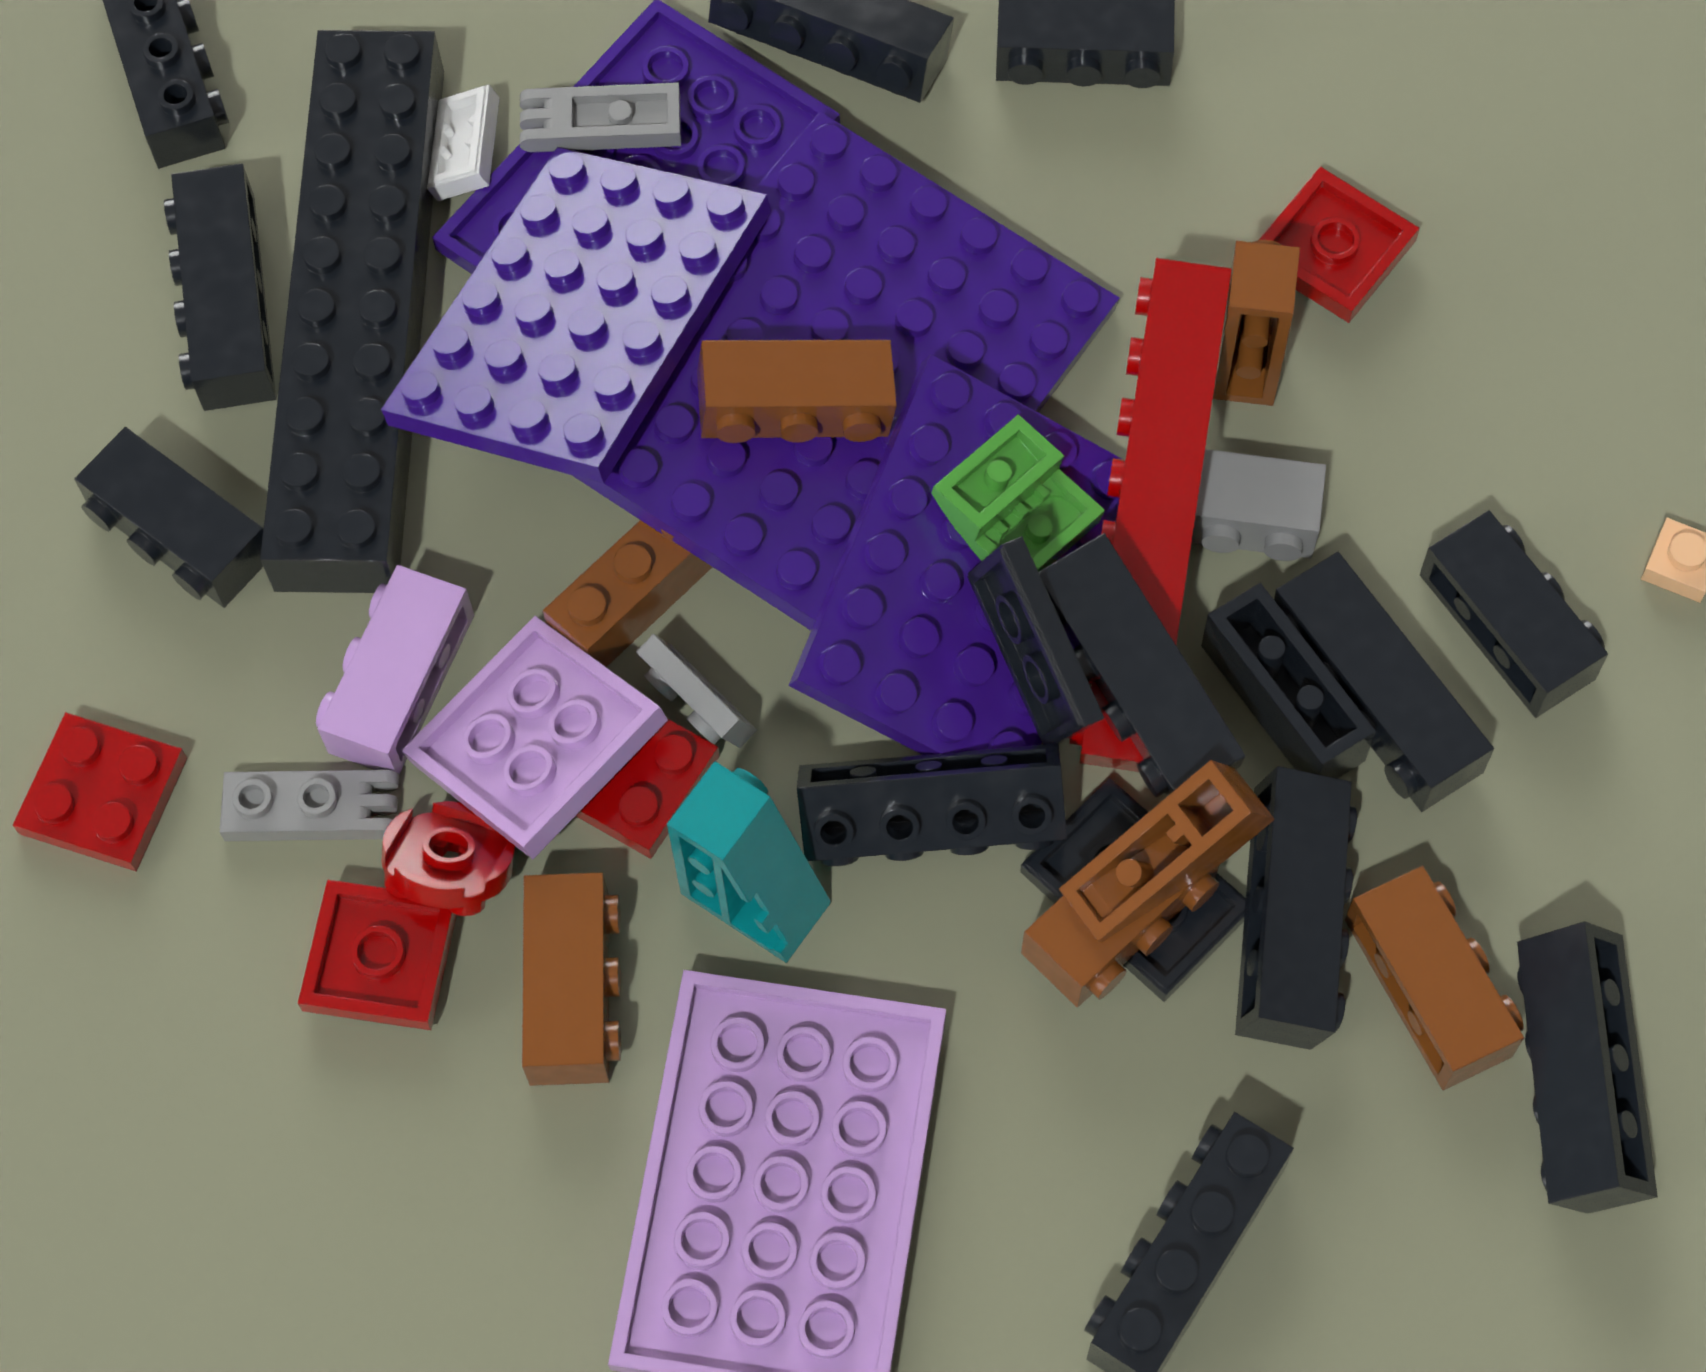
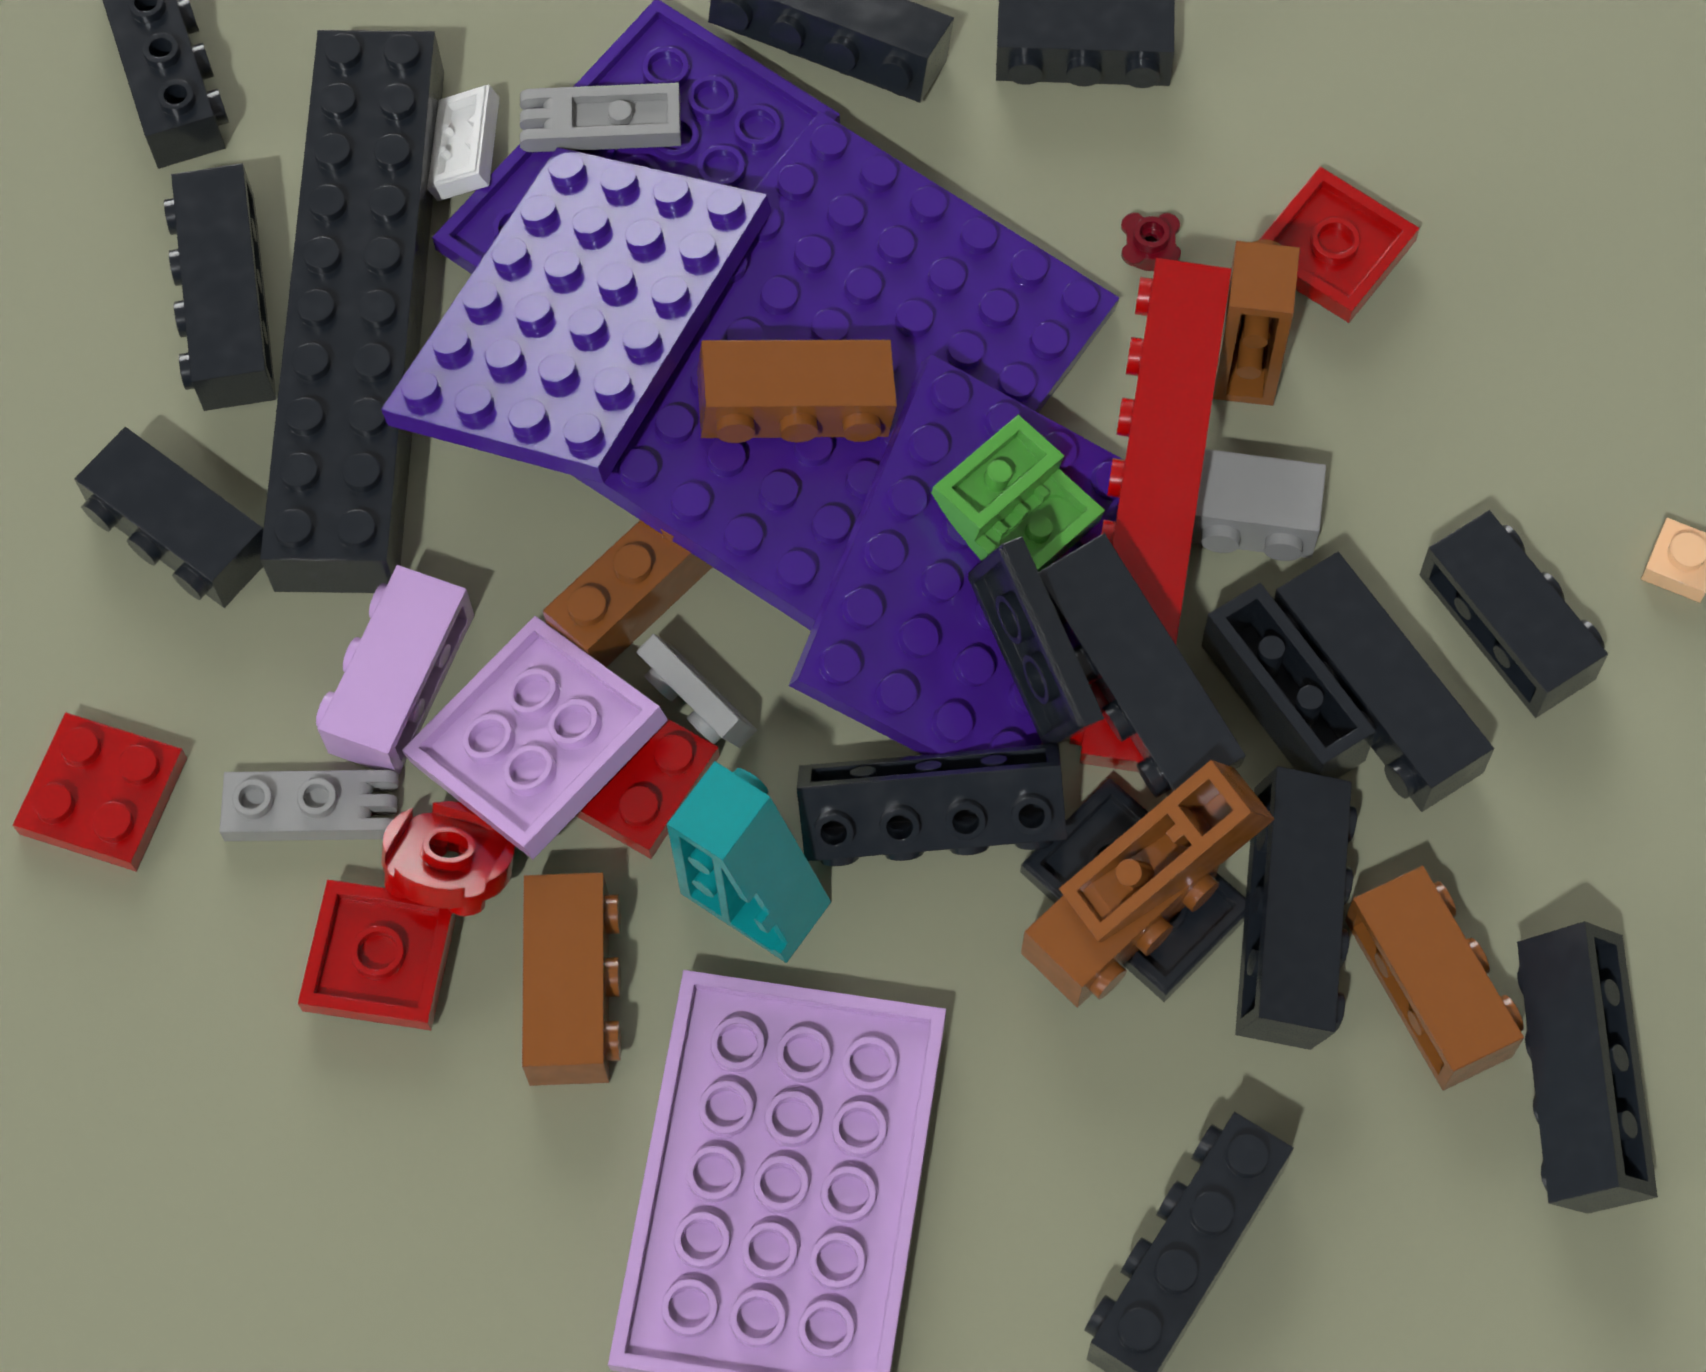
none -> dark red plate [1121,212,1181,271]

